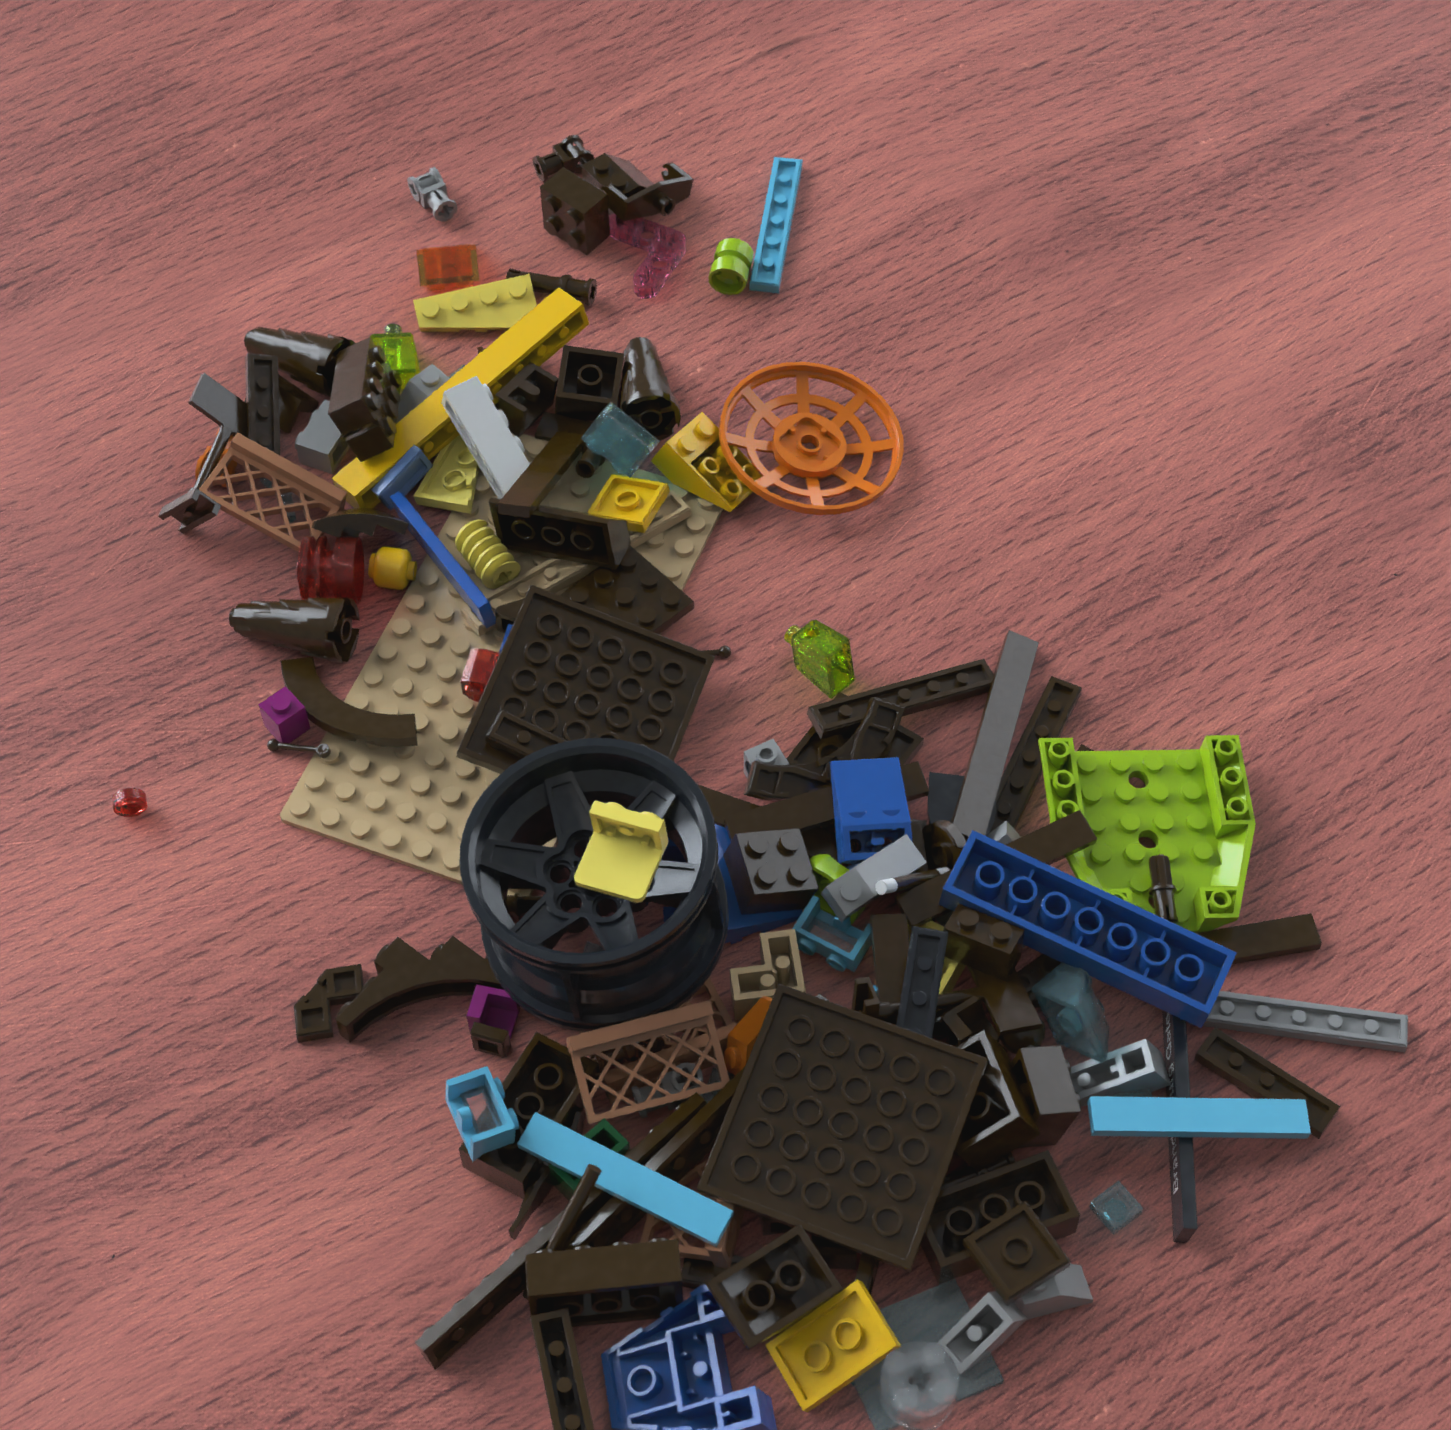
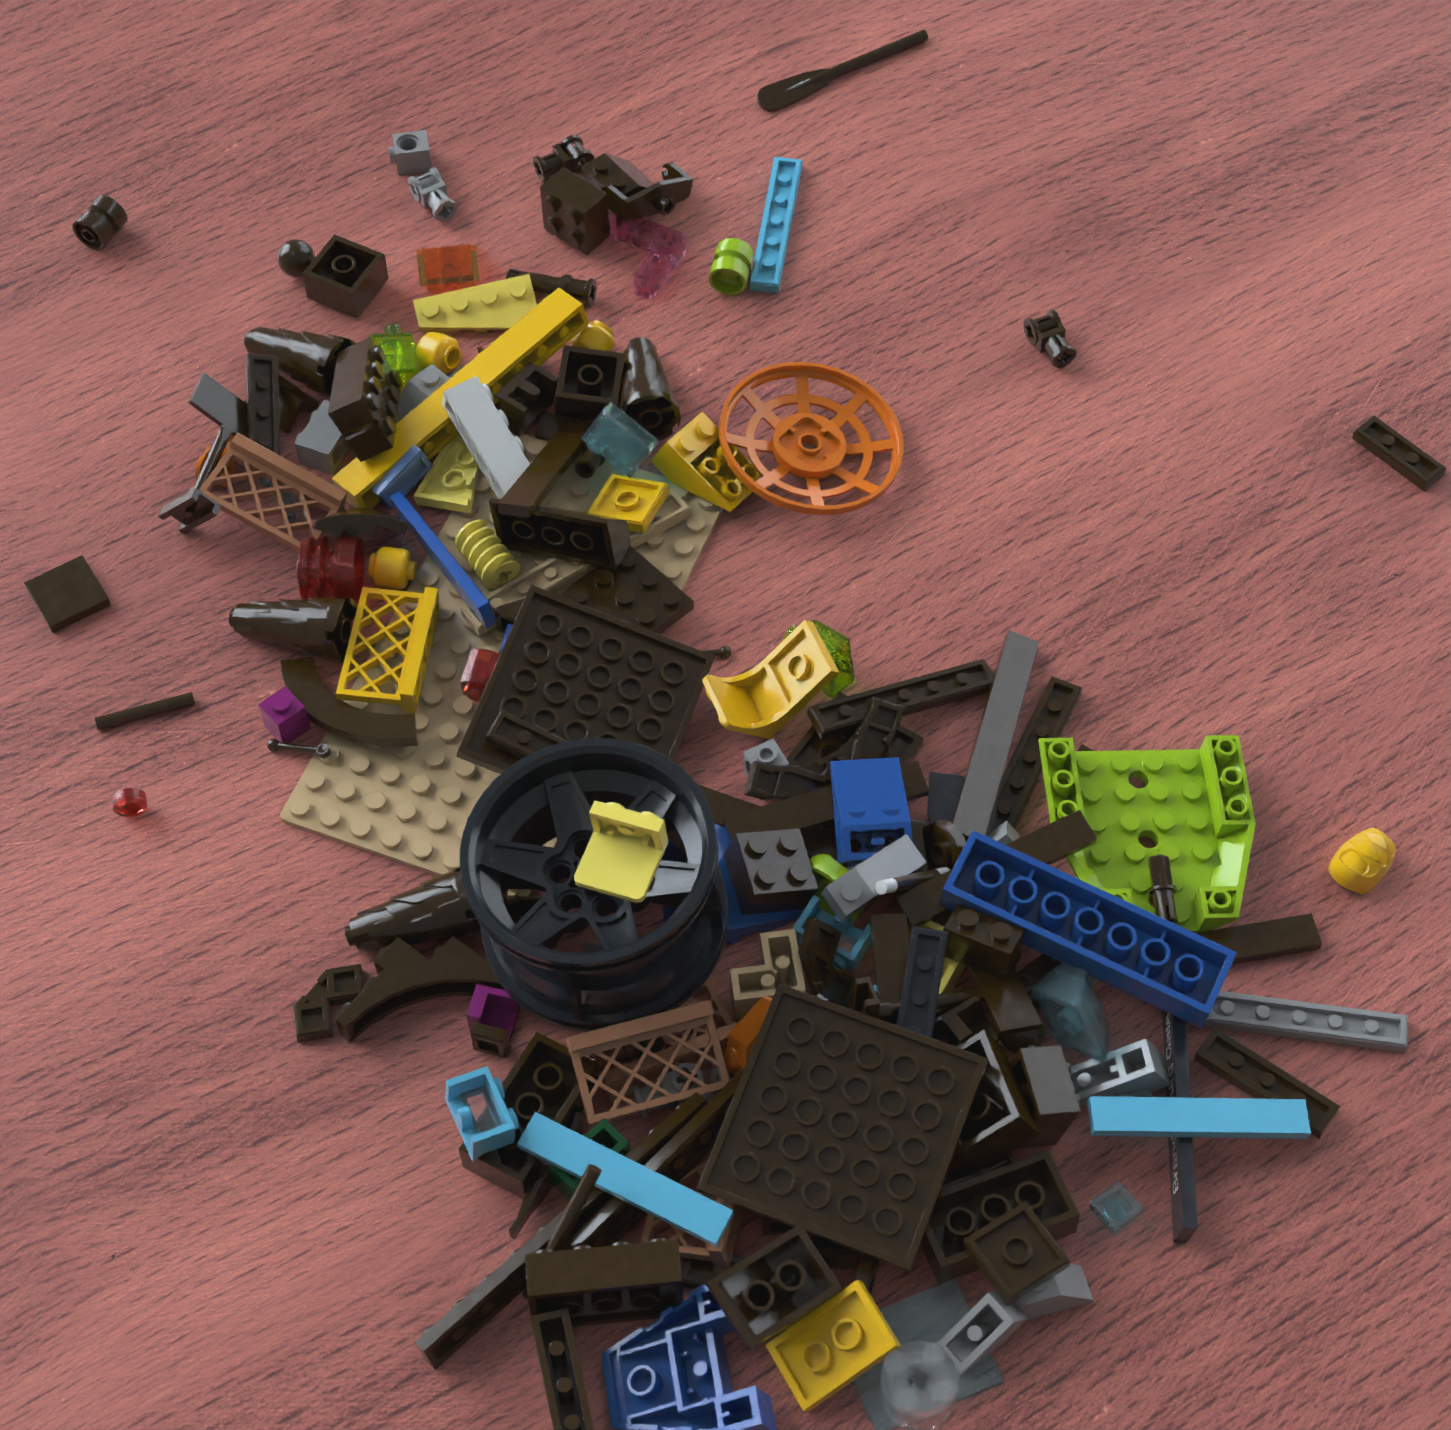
none -> dark brown tile [24,555,111,633]
none -> dark brown wheel [72,195,128,251]
none -> dark brown bar [95,692,195,730]
none -> dark brown brick [277,234,389,318]
none -> yellow fence [336,587,441,714]
none -> dark brown cone [344,867,481,951]
none -> light grey brick [388,130,432,175]
none -> yellow head [416,332,462,374]
none -> yellow head [570,320,615,351]
none -> yellow bracket [702,620,840,739]
none -> dark brown piece [757,29,928,112]
none -> dark brown tile [798,918,857,1008]
none -> dark brown connector [1023,309,1076,368]
none -> yellow piece [1327,828,1396,895]
none -> dark brown tile [1352,416,1447,492]

